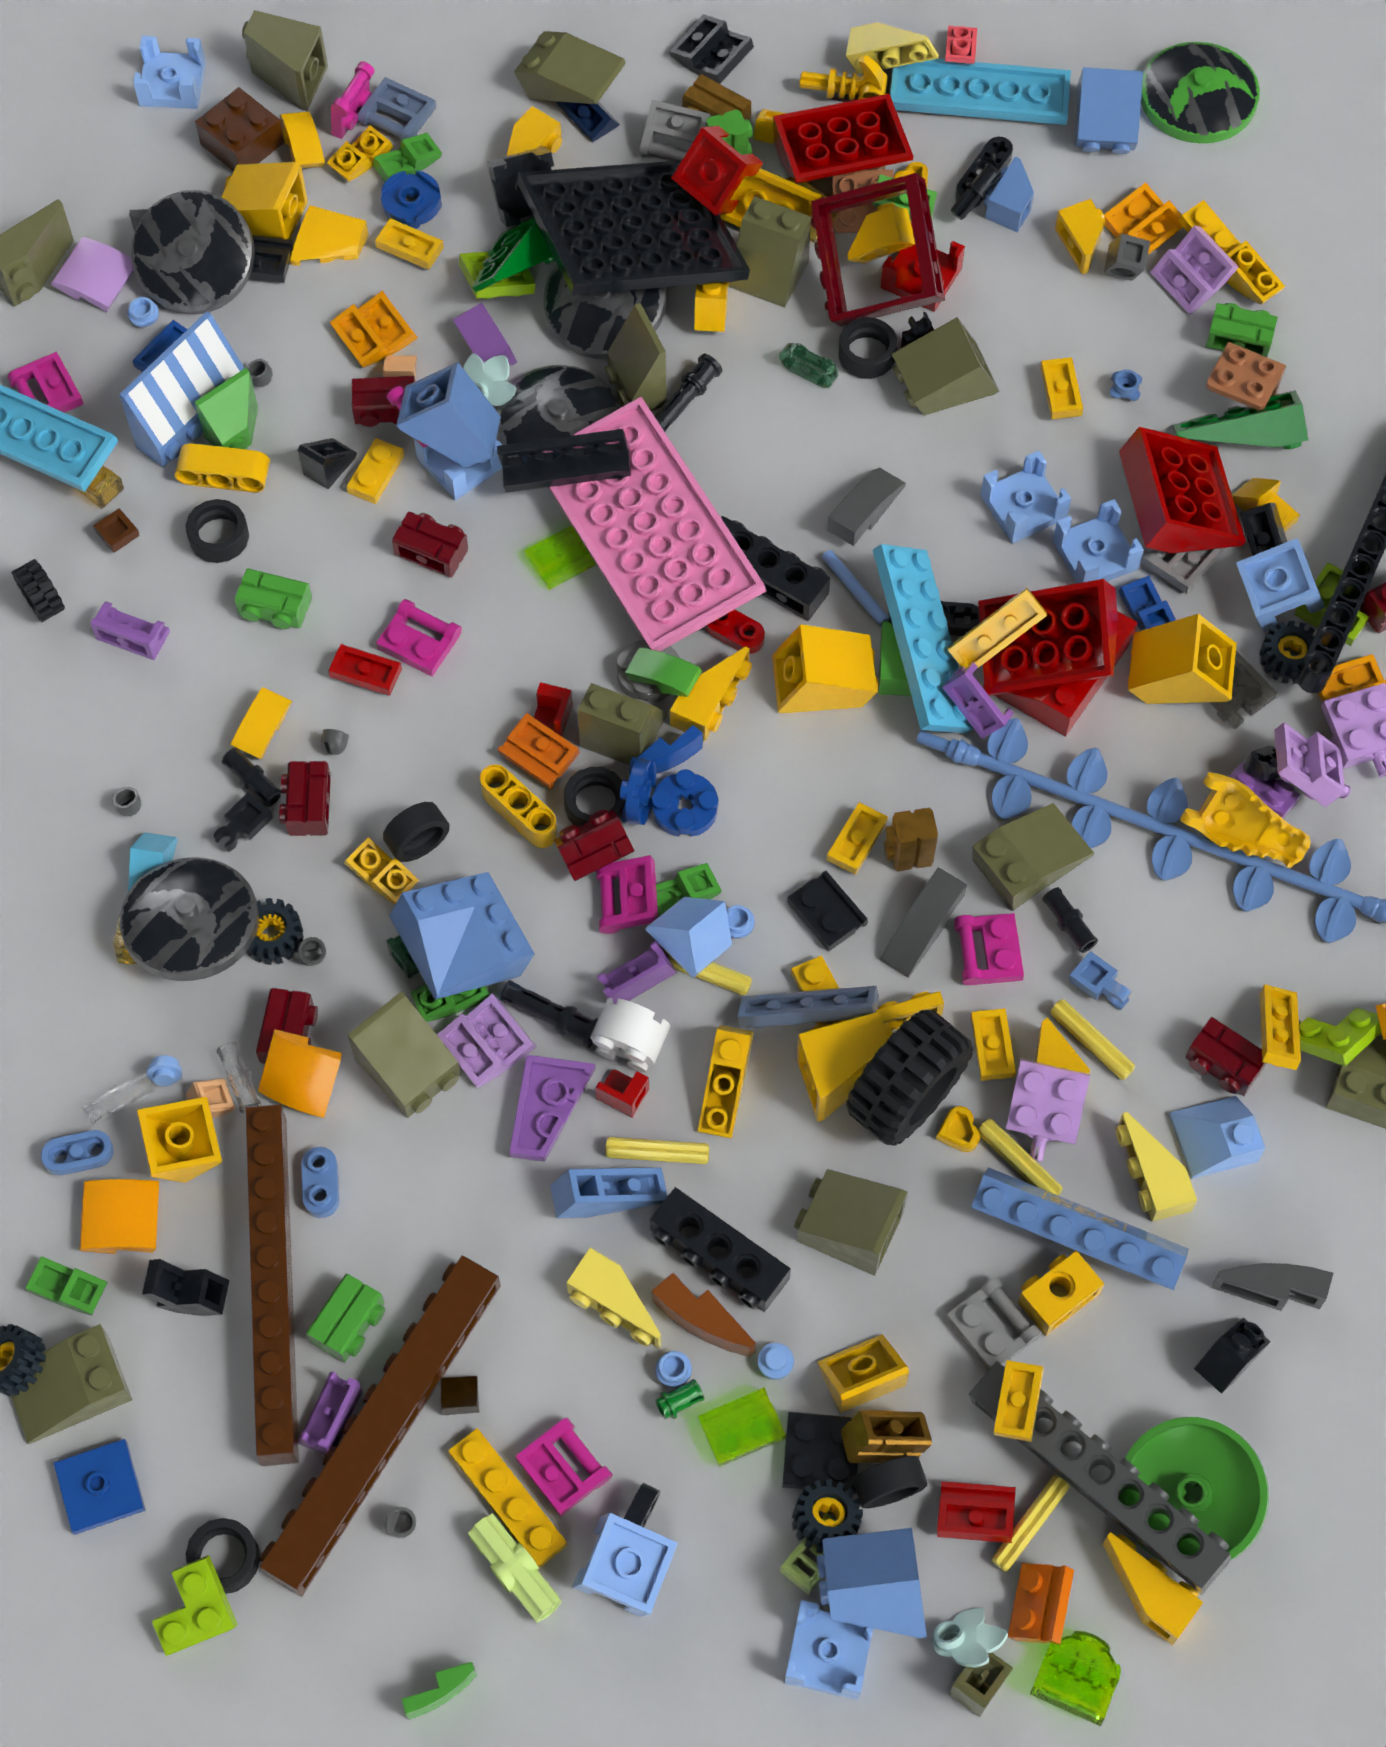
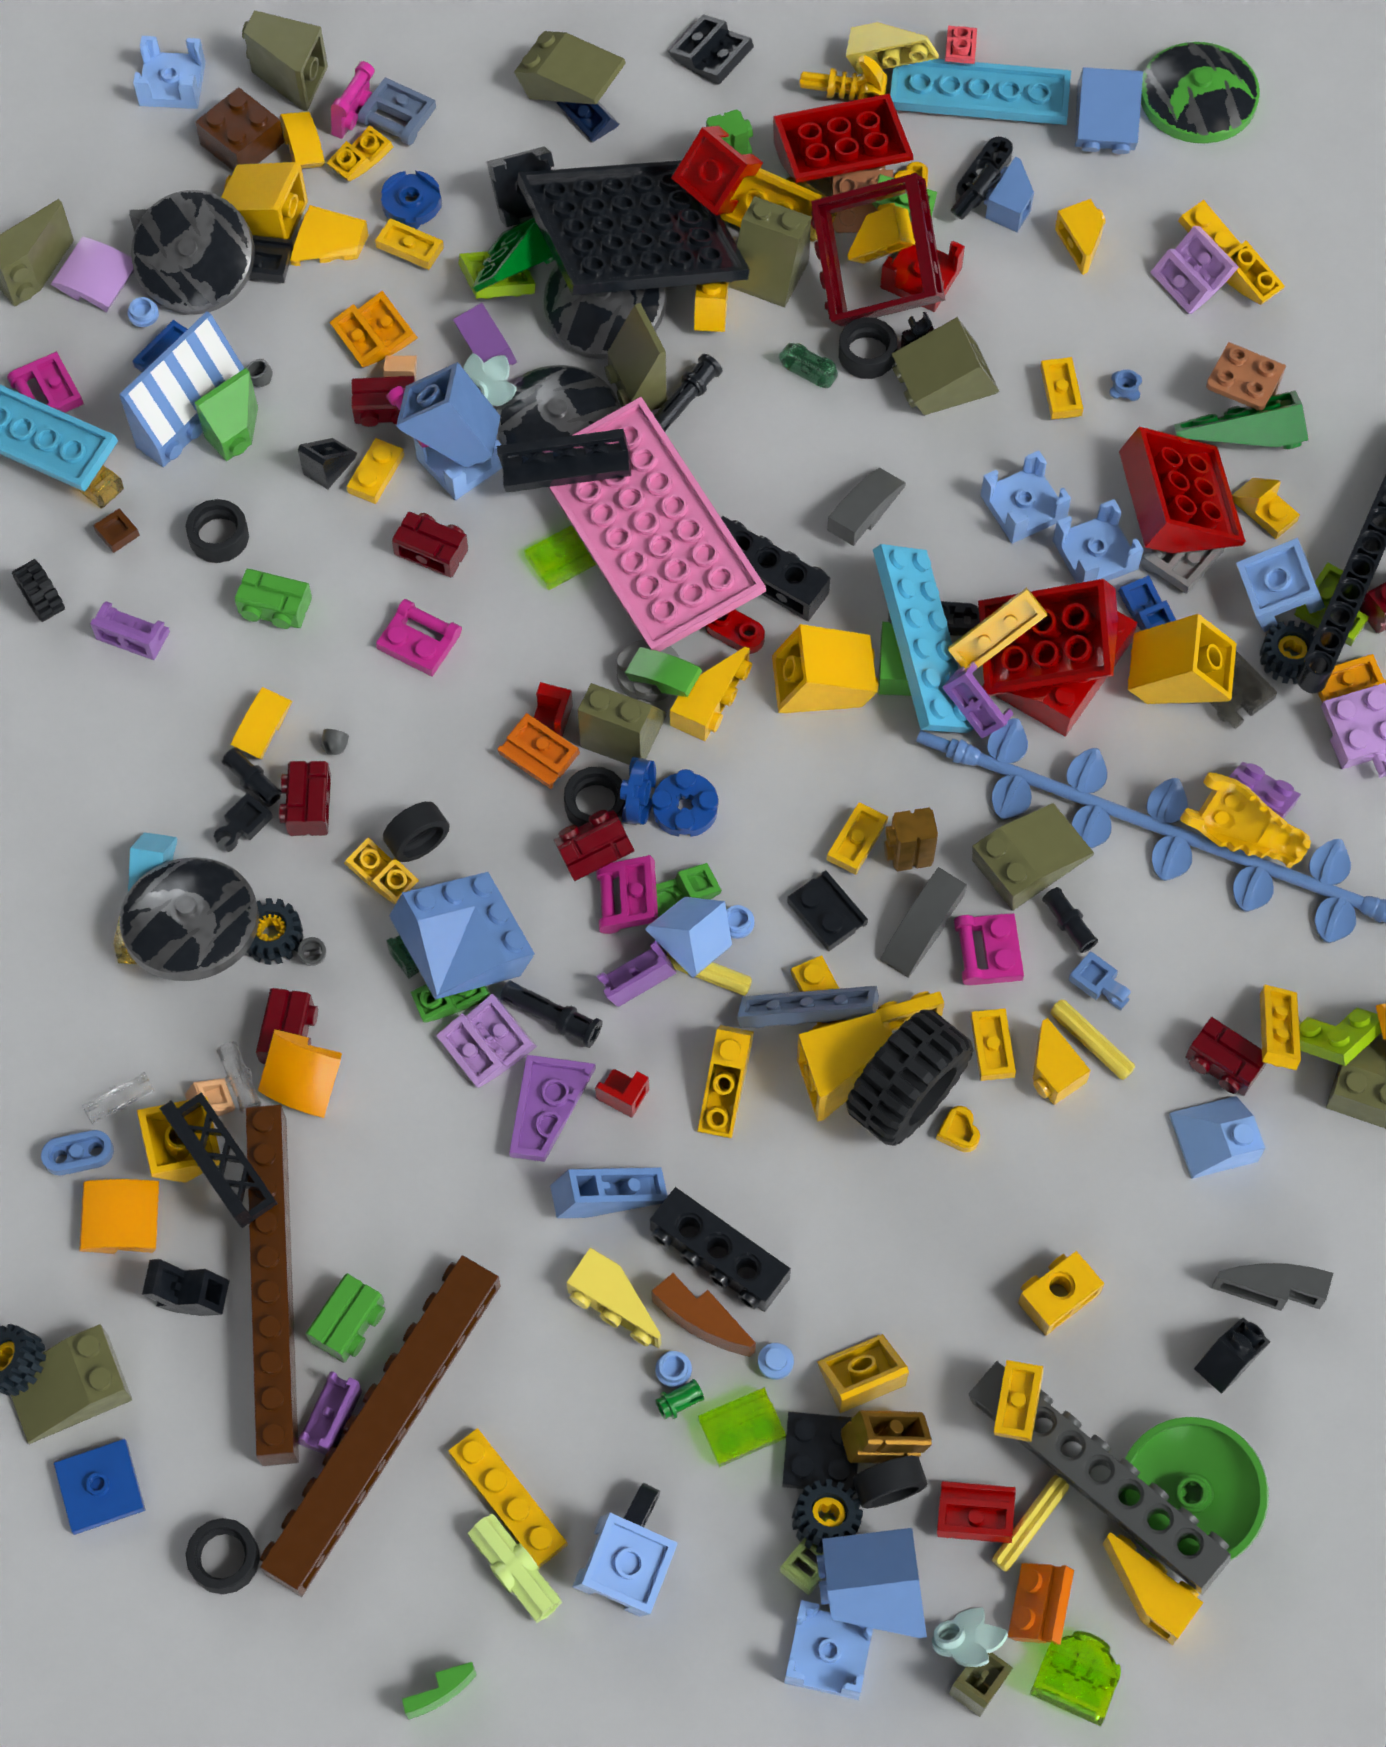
bright green slope [25,1256,108,1316] -> none
dark grey hinge [112,787,141,816] -> none
light blue plate [147,1055,182,1086] -> none
lime plate [152,1555,238,1656] -> none
yellow beam [174,443,270,493] -> none
medium blue plate [301,1147,340,1218] -> none
red plate [328,644,402,696] -> none
olive slope [347,991,461,1118] -> none
bright green slope [373,133,442,182] -> none
dark grey hinge [385,1507,416,1538] -> none
dark brown slope [441,1376,479,1415] -> none
yellow beam [480,764,558,848] -> none
yellow slope [506,106,562,156] -> none
dark pink plate [515,1418,613,1517] -> none
white brick [590,998,671,1072] -> none
light yellow axle [605,1137,709,1164] -> none
blue slope [638,725,703,774] -> none
light grey plate [639,100,711,160] -> none
pearl gold brick [682,74,752,121] -> none
yellow slope [754,108,786,144] -> none
olive slope [794,1169,908,1276] -> none
light blue bar [822,550,889,627] -> none
light grey plate [946,1277,1042,1370] -> none
medium blue brick [971,1167,1189,1290] -> none
light yellow axle [978,1118,1063,1196] -> none
lavender plate [1006,1059,1090,1161] -> none
light orange slope [1104,182,1183,255] -> none
dark grey brick [1104,233,1150,281] -> none
light yellow slope [1115,1112,1197,1222] -> none
bright green brick [1206,303,1278,357] -> none
black slope [1240,503,1287,556] -> none
black beam [1244,746,1280,781] -> none
lavender plate [1274,722,1351,807] -> none
none -> black fence [160,1092,278,1228]

